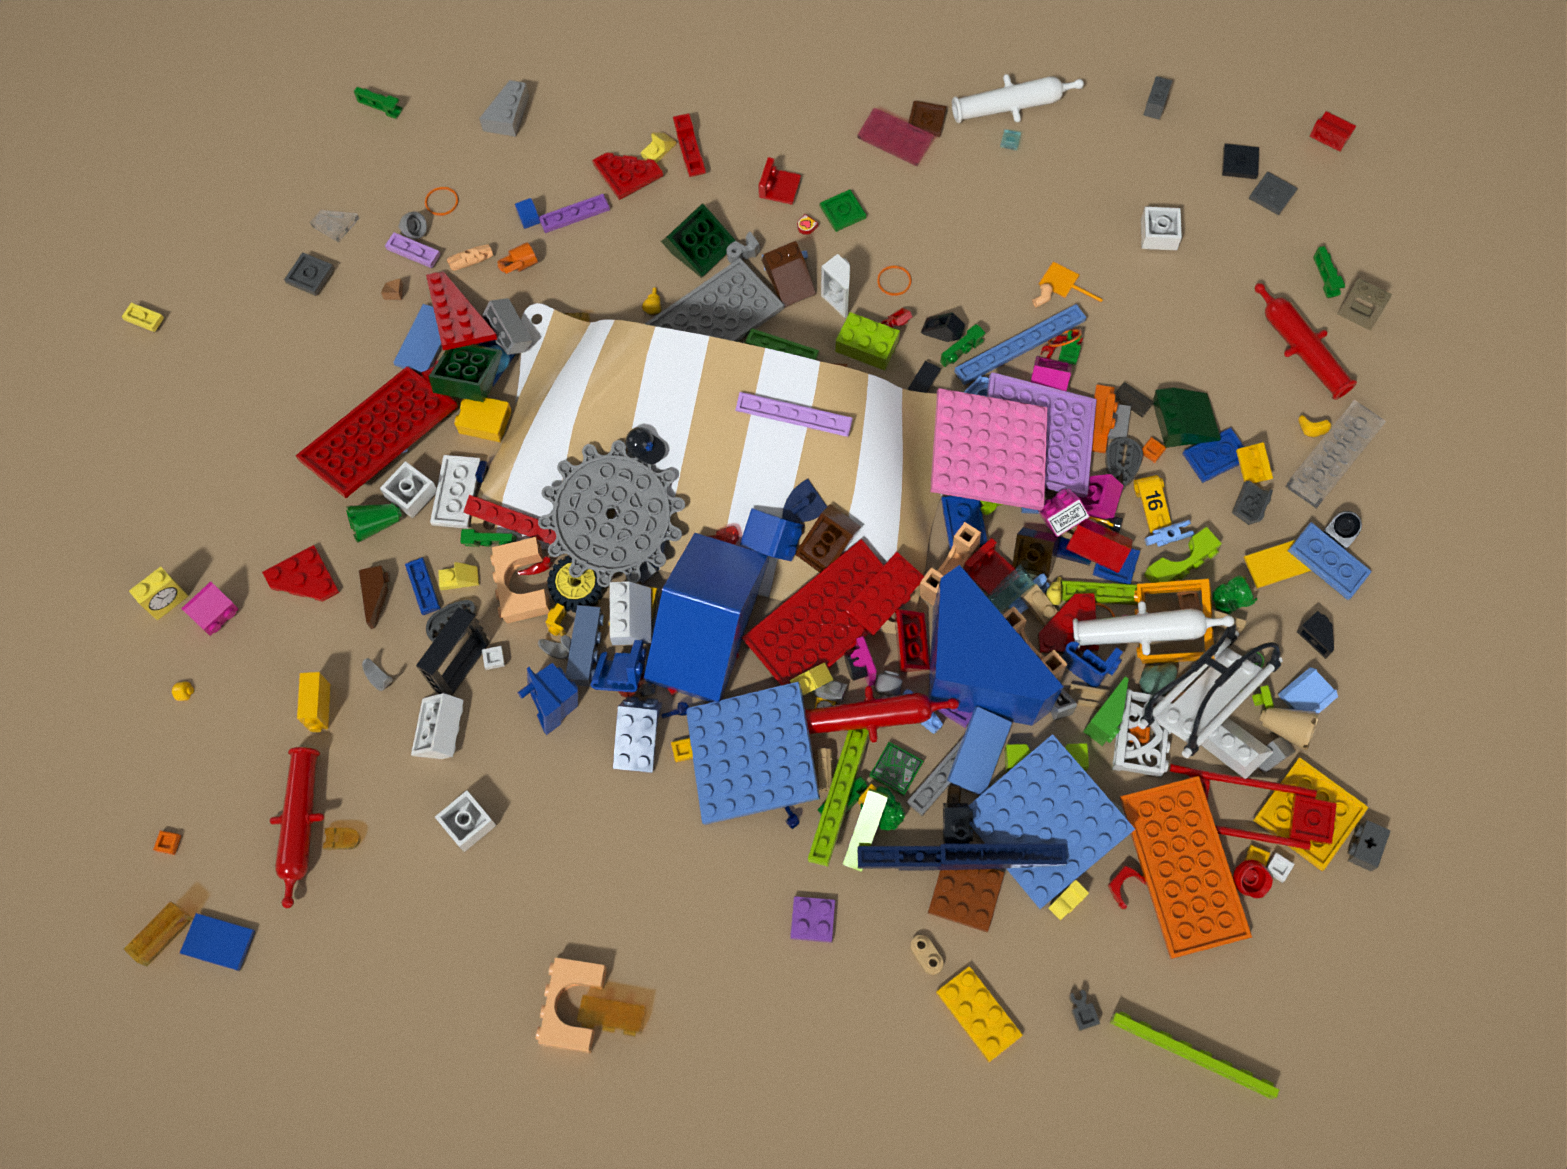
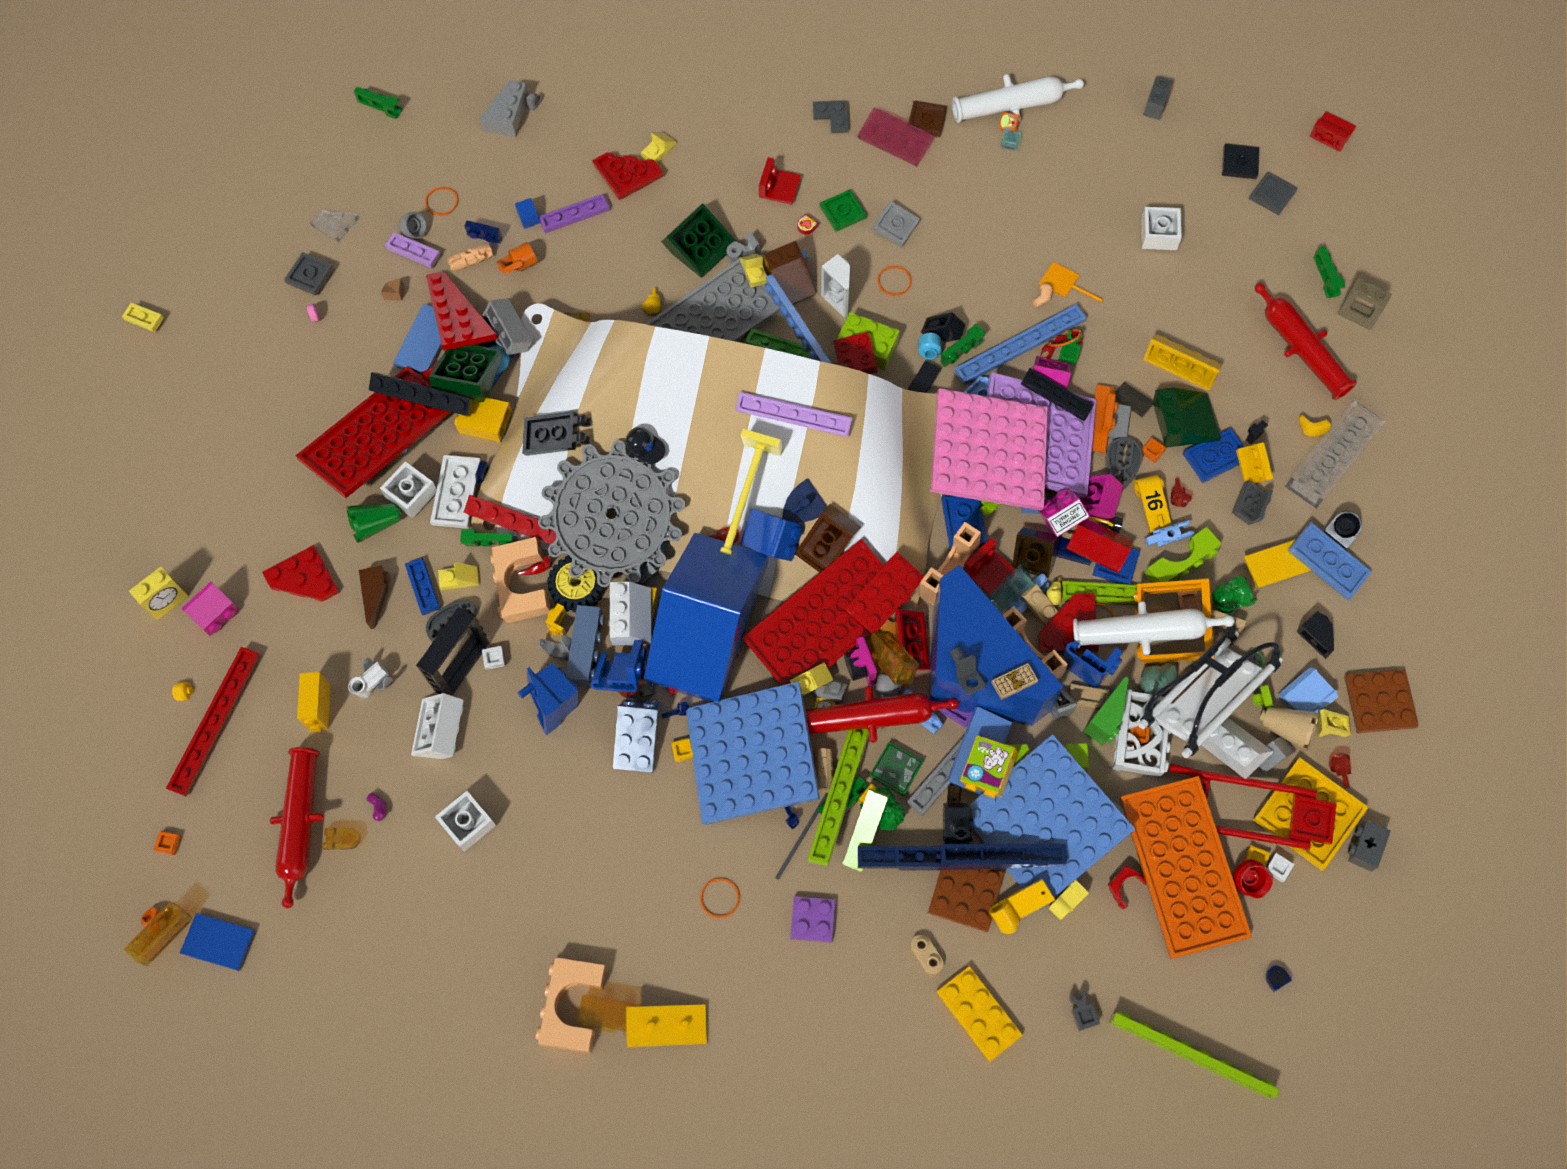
red slope [673,113,706,177] -> none
red plate [880,308,913,328] -> none
none -> orange tile [141,907,163,929]
none -> red plate [166,647,261,797]
none -> bright pink tile [307,303,320,322]
none -> white piece [348,662,389,698]
none -> magenta arm [366,792,387,821]
none -> black plate [369,372,474,417]
none -> clear blue plate [464,220,502,244]
none -> black tile [522,411,591,456]
none -> light grey tile [526,92,543,111]
none -> yellow piece [626,1004,707,1047]
none -> orange piece [700,878,740,918]
none -> light yellow tile [720,429,782,555]
none -> light yellow slope [740,254,767,288]
none -> medium blue plate [765,274,832,364]
none -> dark grey piece [775,795,827,880]
none -> dark grey plate [813,101,848,133]
none -> red bracket [833,332,878,374]
none -> clear yellow brick [868,631,919,685]
none -> light grey plate [872,201,920,248]
none -> medium azure head [918,332,942,360]
none -> dark grey bracket [950,648,985,695]
none -> brick [960,735,1018,799]
none -> yellow door [989,879,1055,934]
none -> tan tile [991,663,1038,700]
none -> tile [998,112,1020,133]
none -> black tile [1020,368,1093,421]
none -> yellow slope [1143,334,1223,391]
none -> clear red piece [1170,478,1192,507]
none -> black plate [1246,420,1268,445]
none -> tile [1265,966,1292,992]
none -> light yellow slope [1317,709,1351,737]
none -> clear red piece [1328,753,1352,789]
none -> dark orange plate [1344,670,1418,733]

